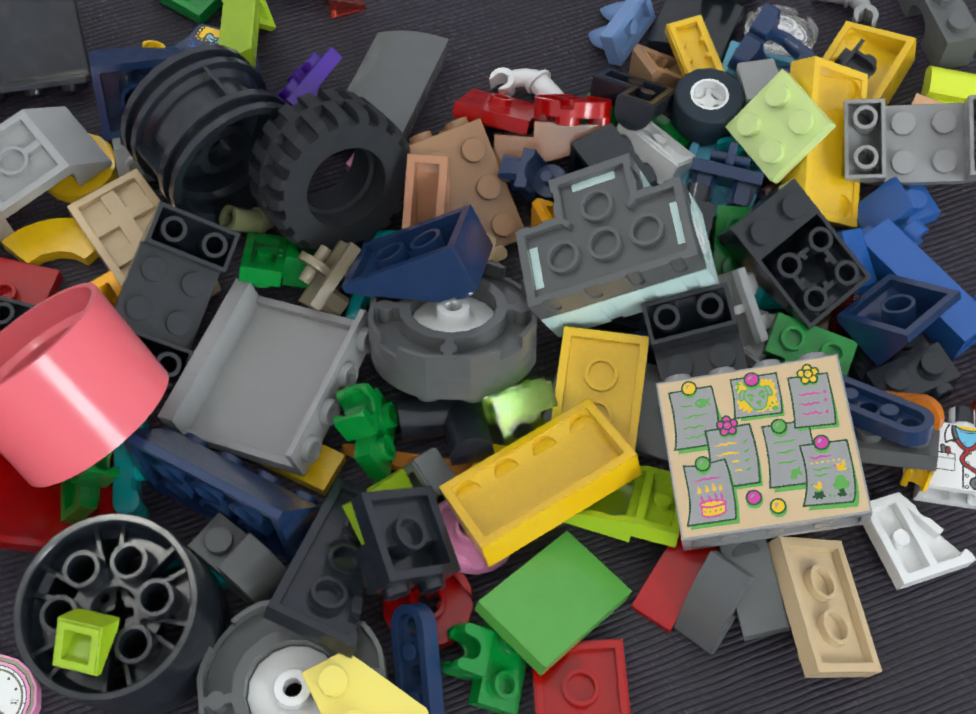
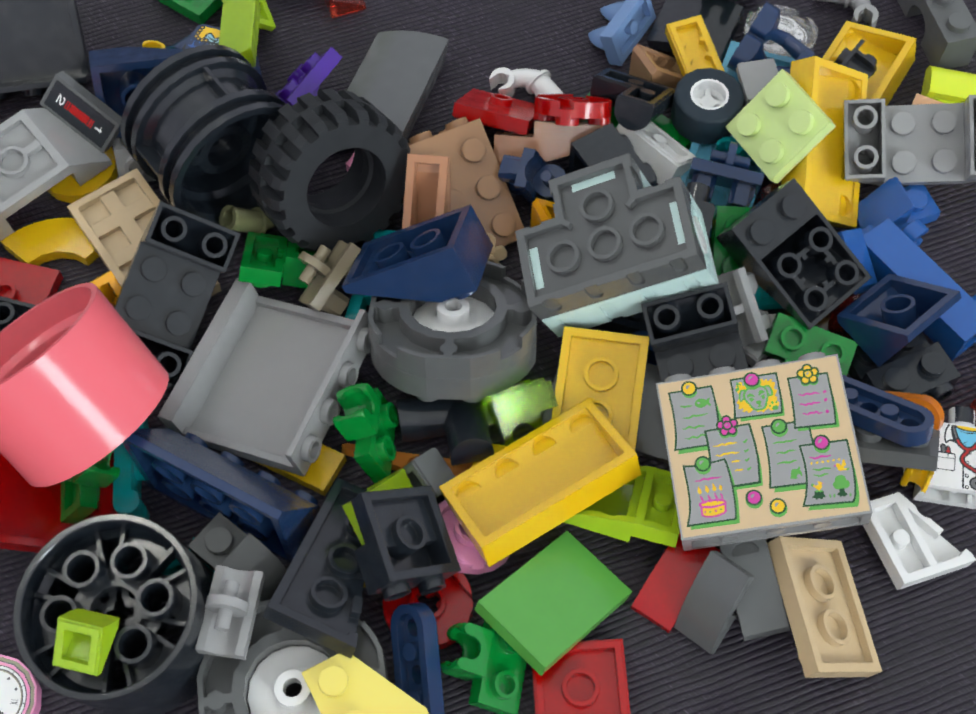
none -> tile [39,71,122,153]
none -> light grey hips [195,565,265,660]

